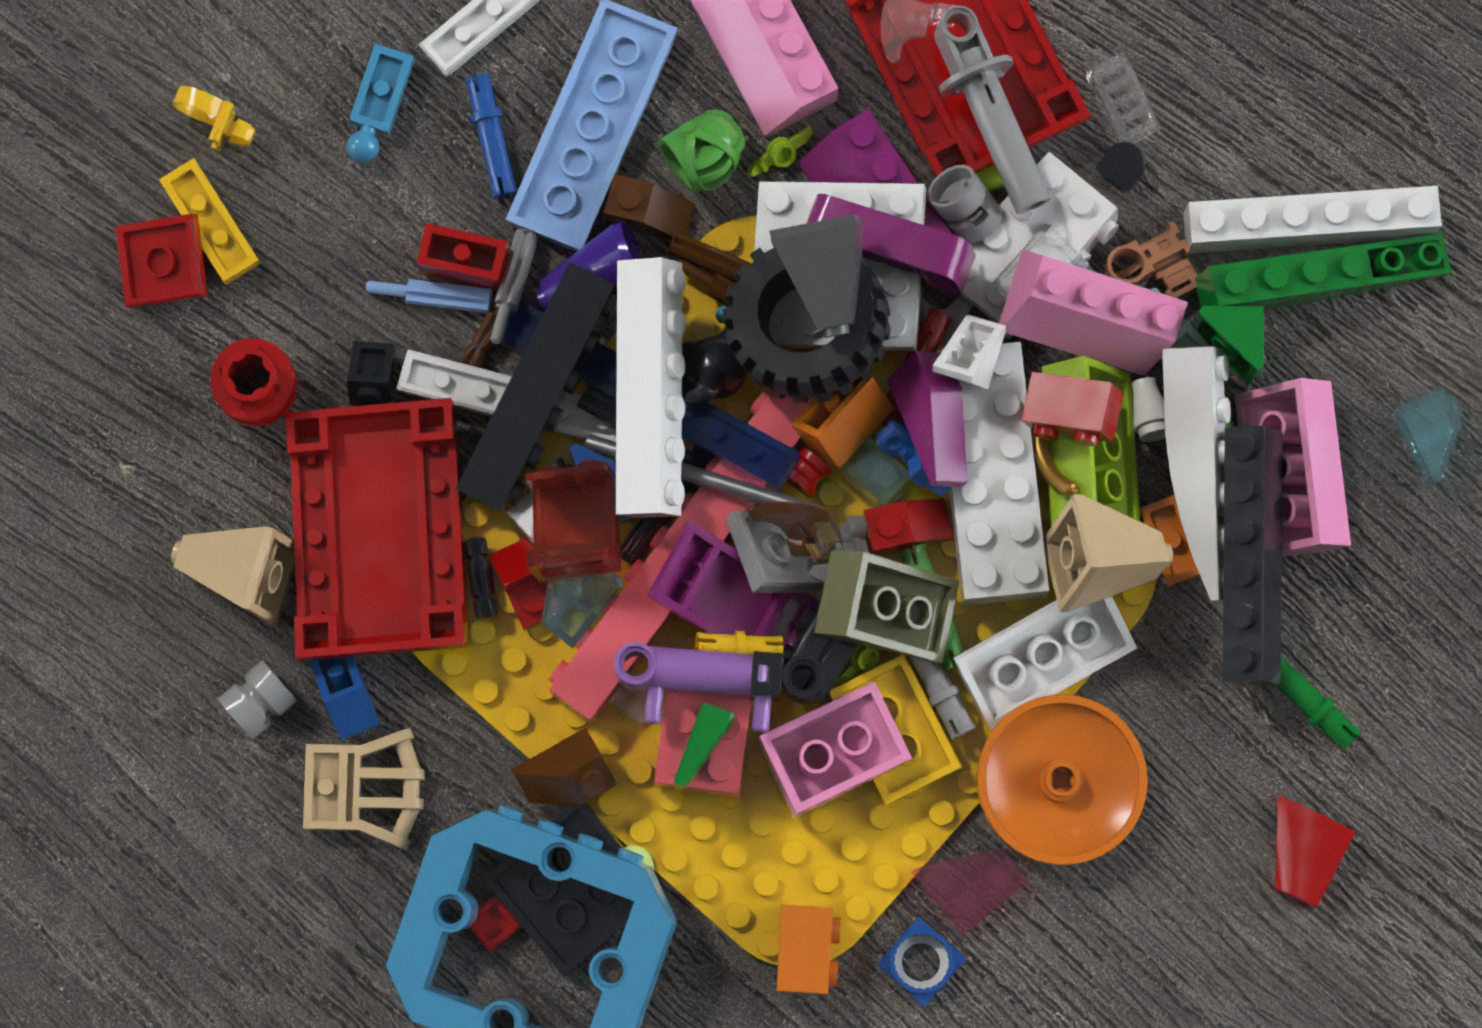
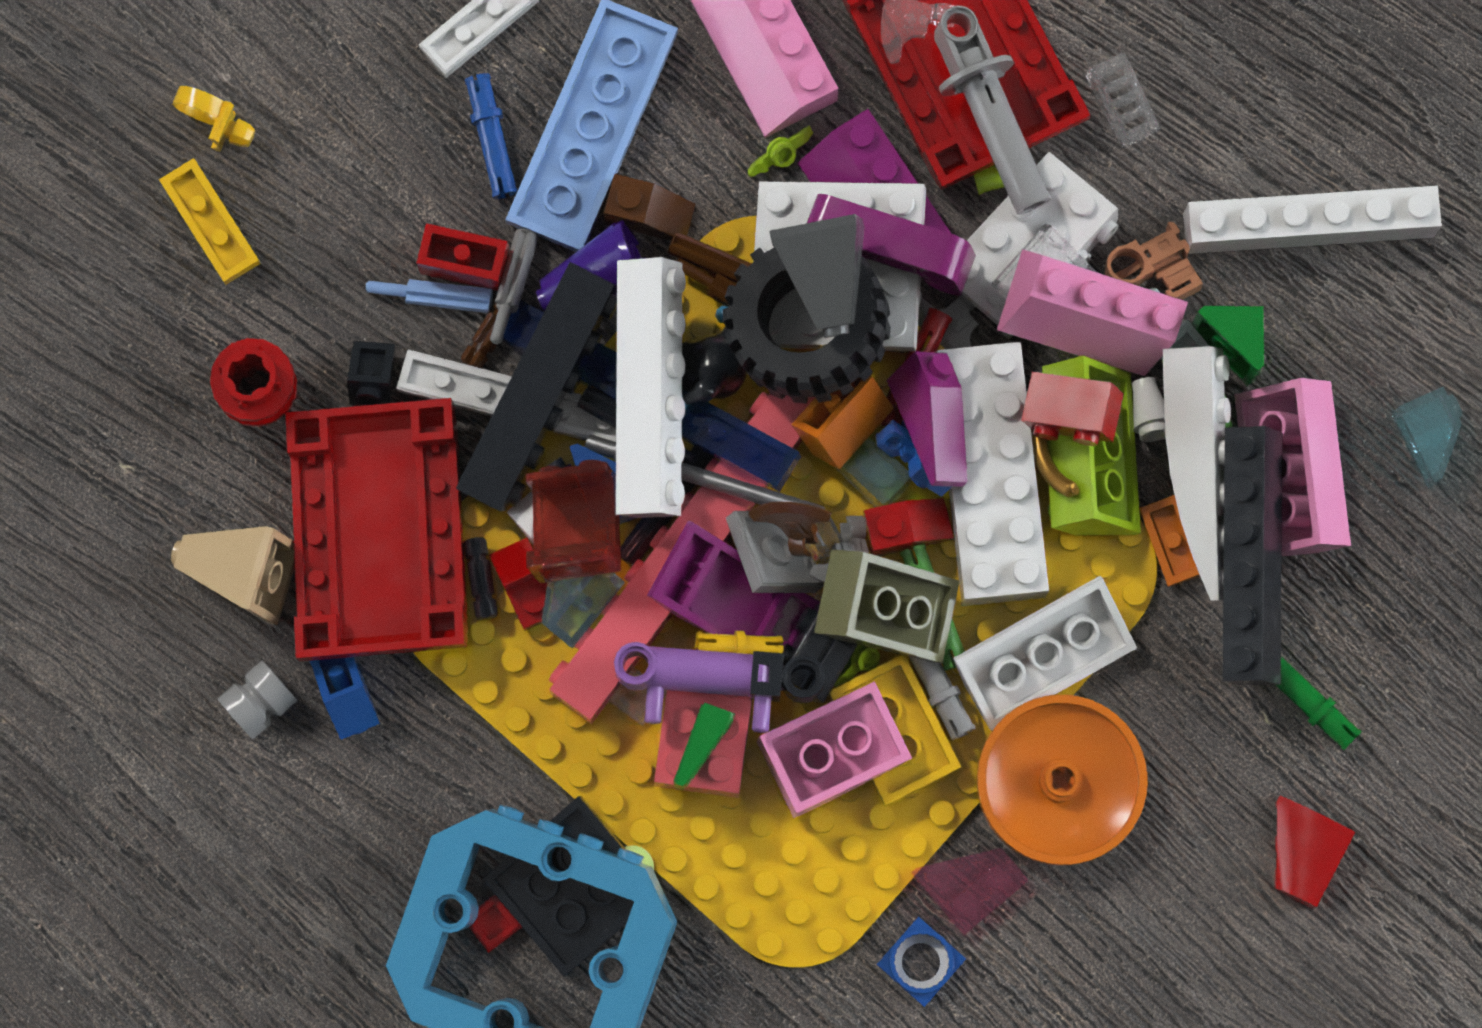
red tile [115,213,208,309] -> none
tan plate [303,728,425,851] -> none
dark azure plate [346,44,415,164] -> none
reddish brown slope [511,727,617,805] -> none
bright green helmet [658,109,746,195] -> none
orange brick [776,904,841,996] -> none
red wheel [779,446,832,498] -> none
light grey wheel [928,165,1002,243] -> none
white slope [933,314,1006,389] -> none
tan slope [1043,494,1173,612] -> none
black tile [1095,141,1146,191] -> none
green slope [1195,233,1451,309] -> none

